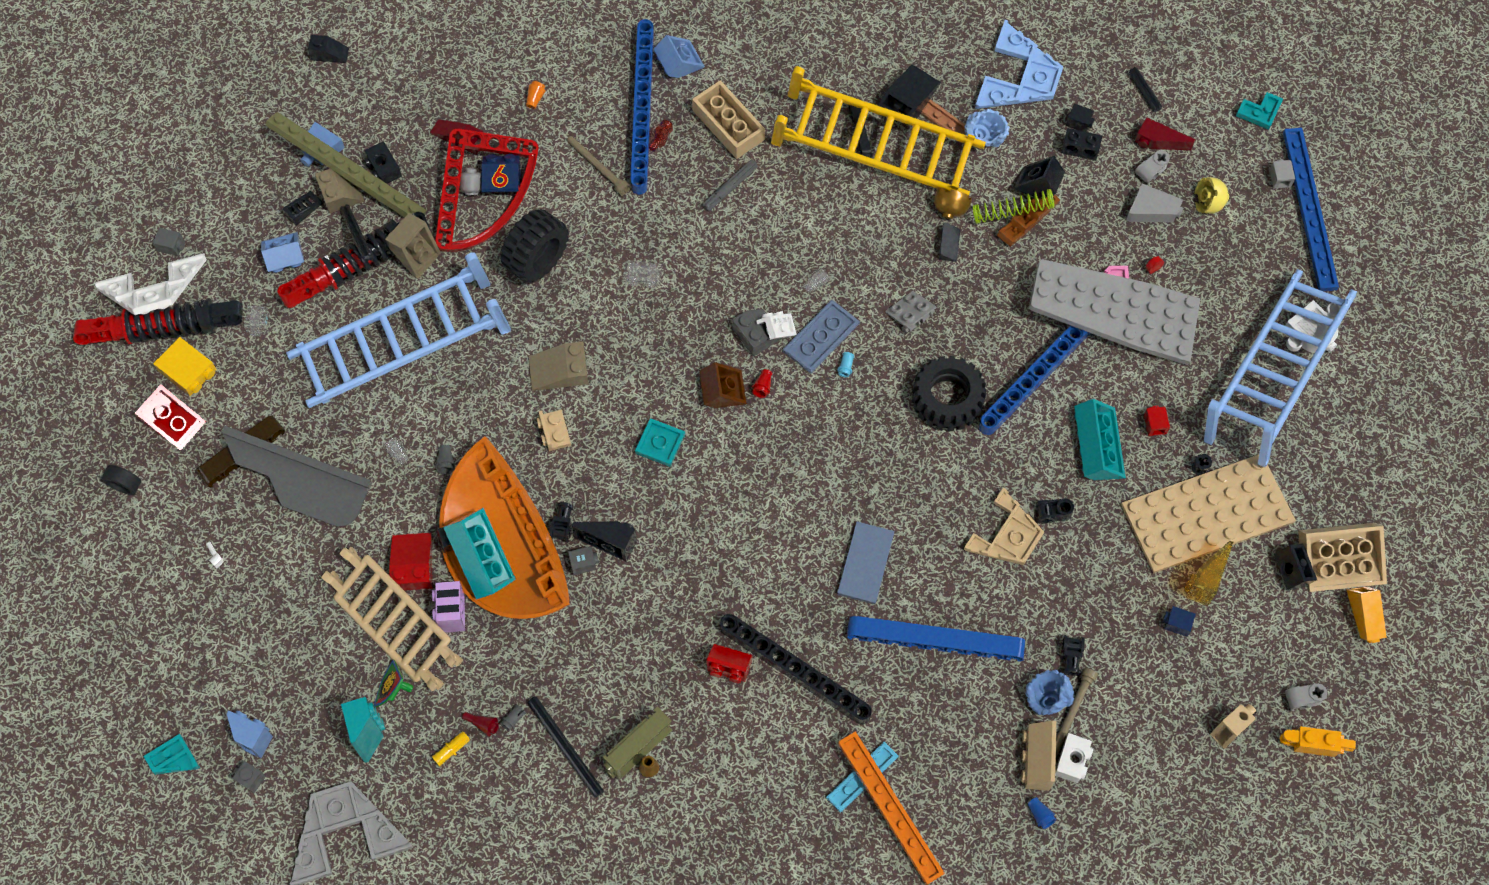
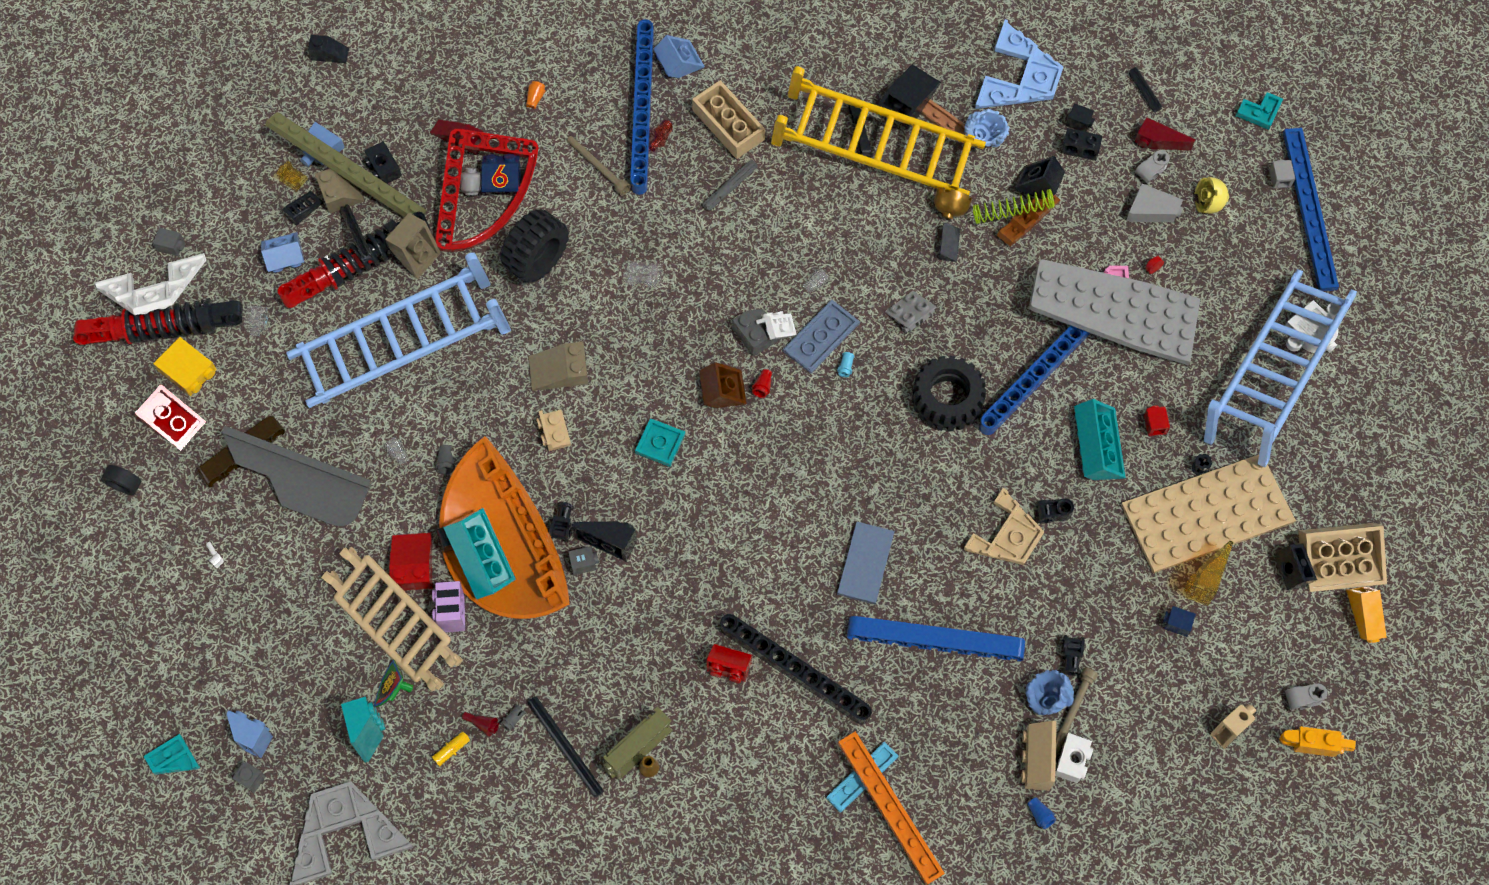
none -> clear yellow bracket [277,161,308,192]

